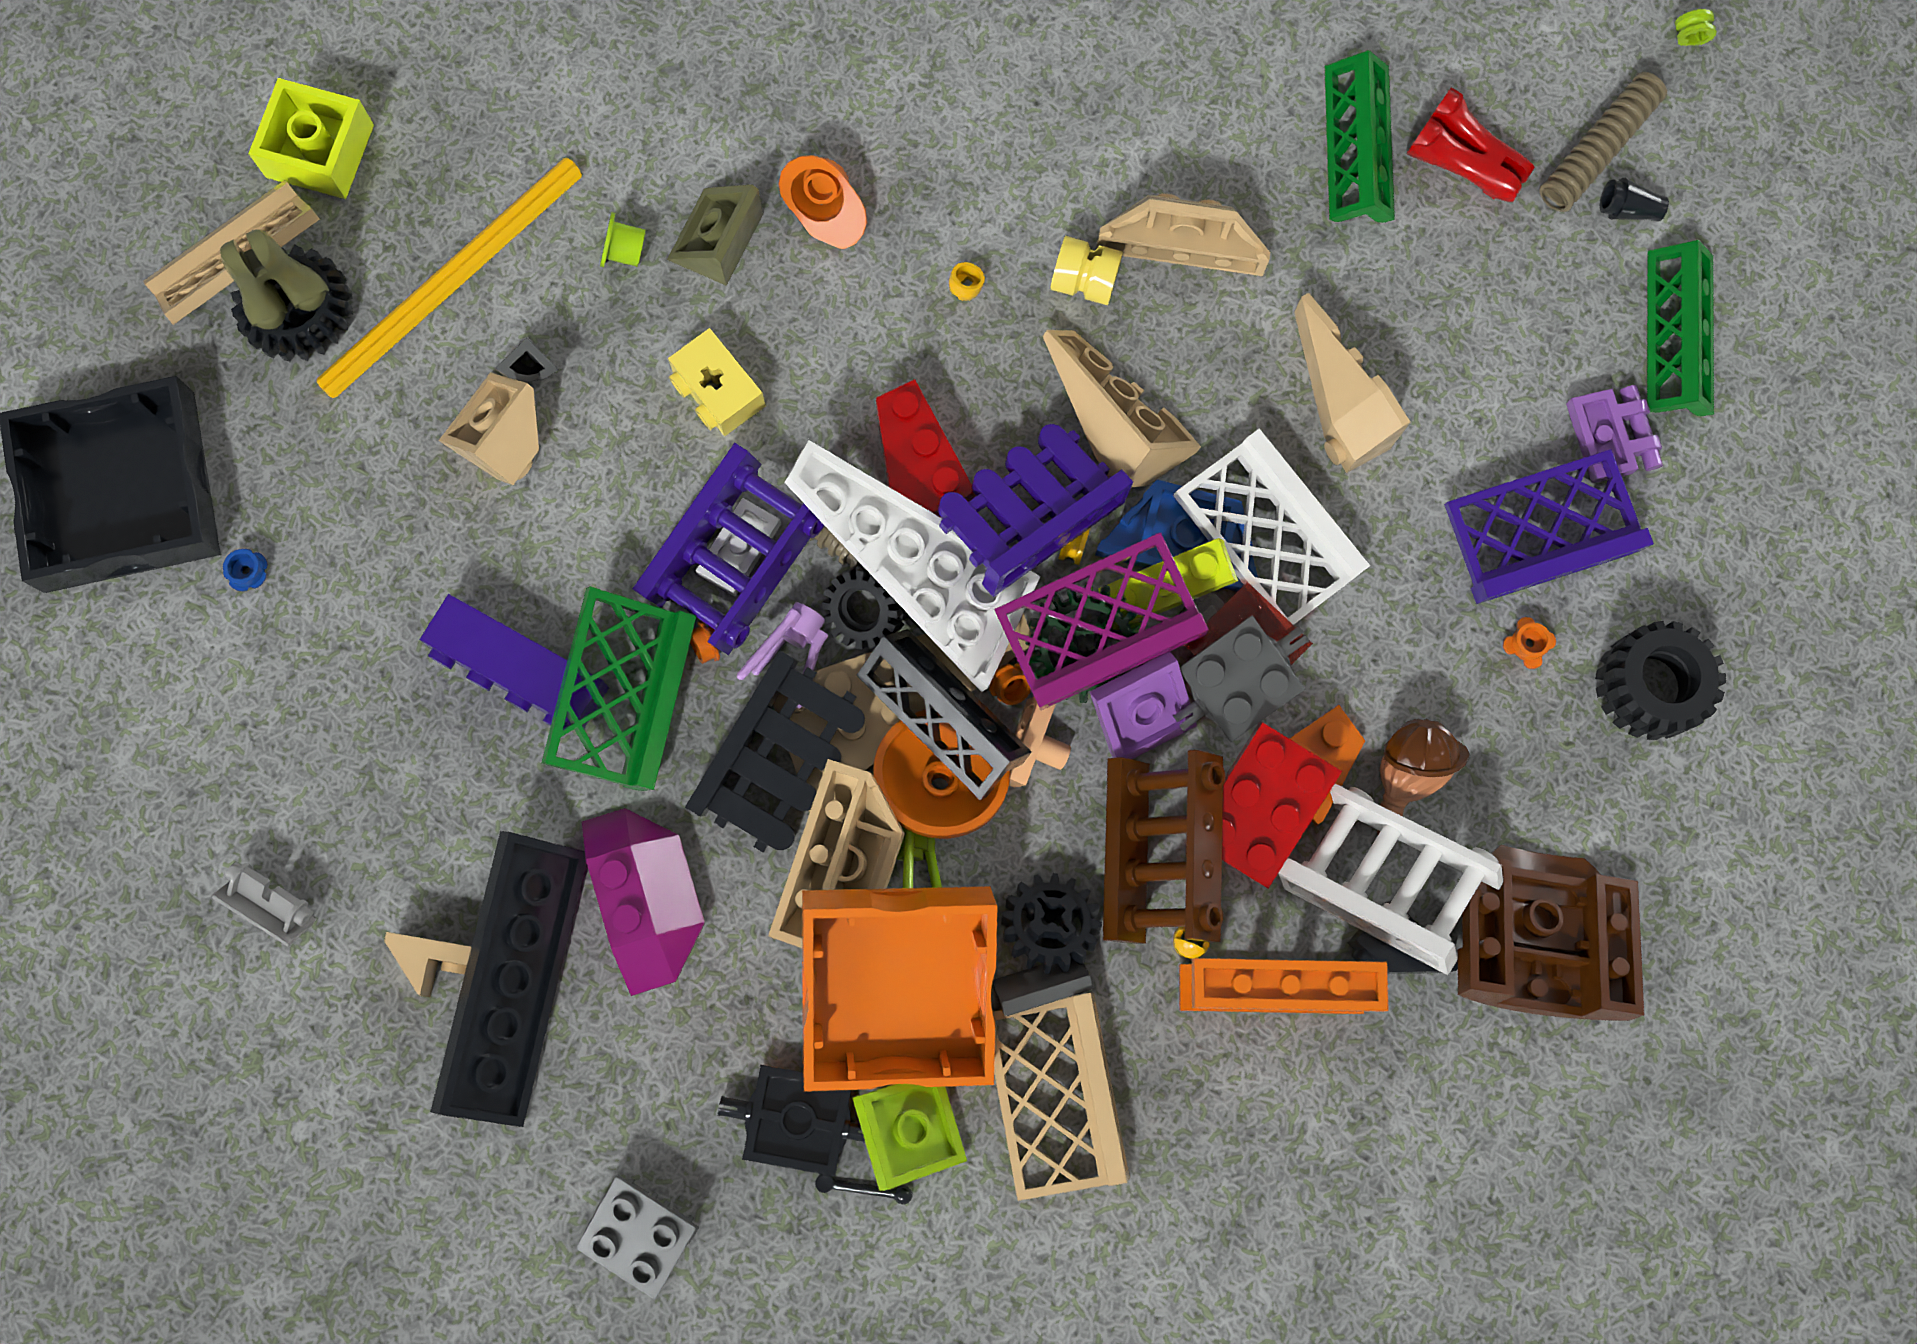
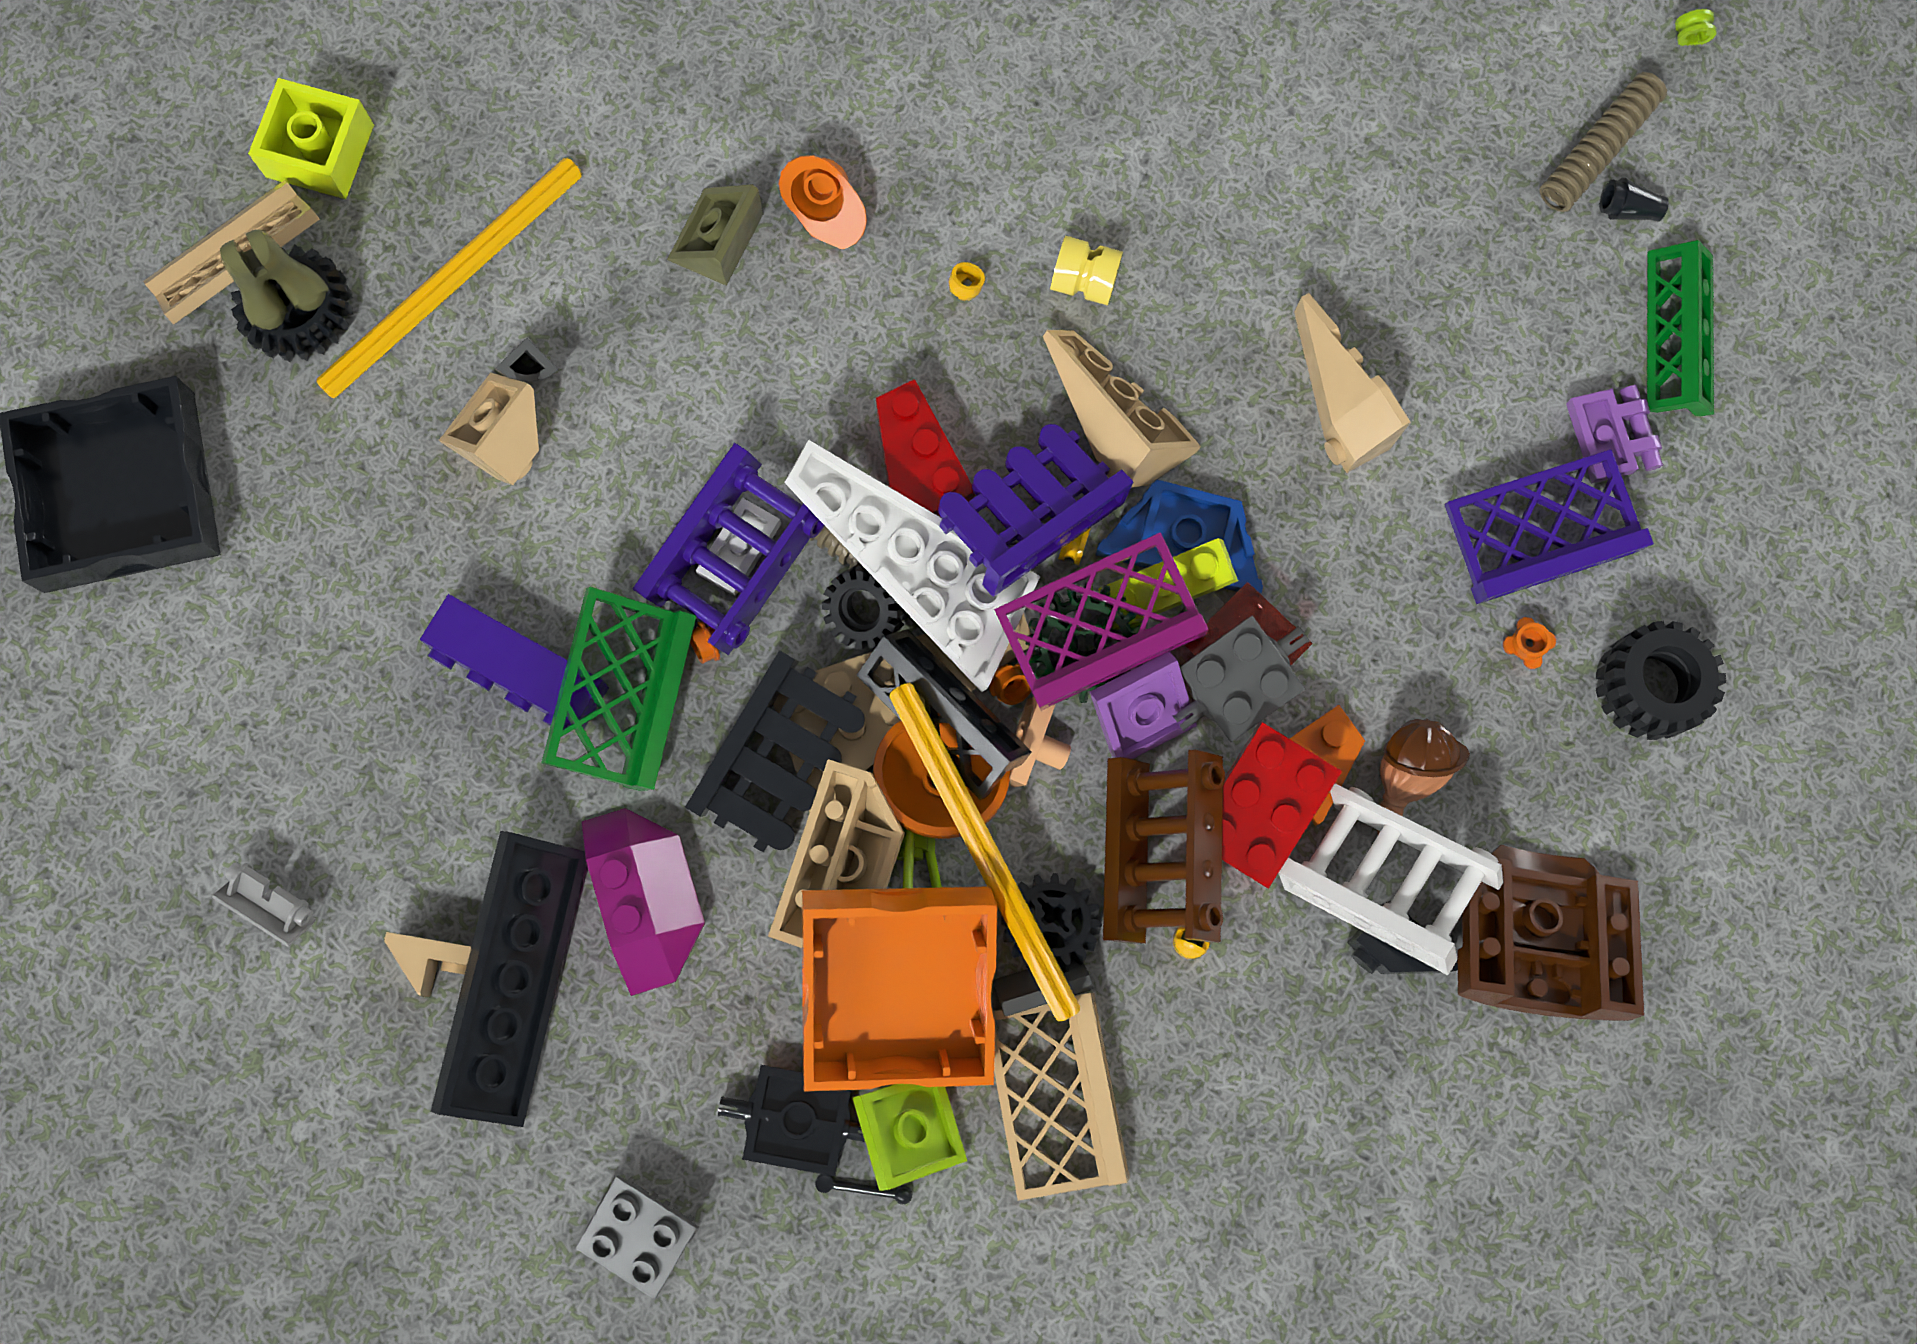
blue plate [223,549,268,591] -> none
lime piece [600,212,645,267] -> none
light yellow brick [668,328,766,437] -> none
lavender plant [737,602,828,708] -> none
tan wedge [1096,194,1270,276] -> none
white fence [1173,428,1370,633] -> none
orange fence [1179,958,1388,1014] -> none
green fence [1324,50,1395,223] -> none
red piece [1406,87,1535,203] -> none
none -> yellow axle [890,683,1080,1021]

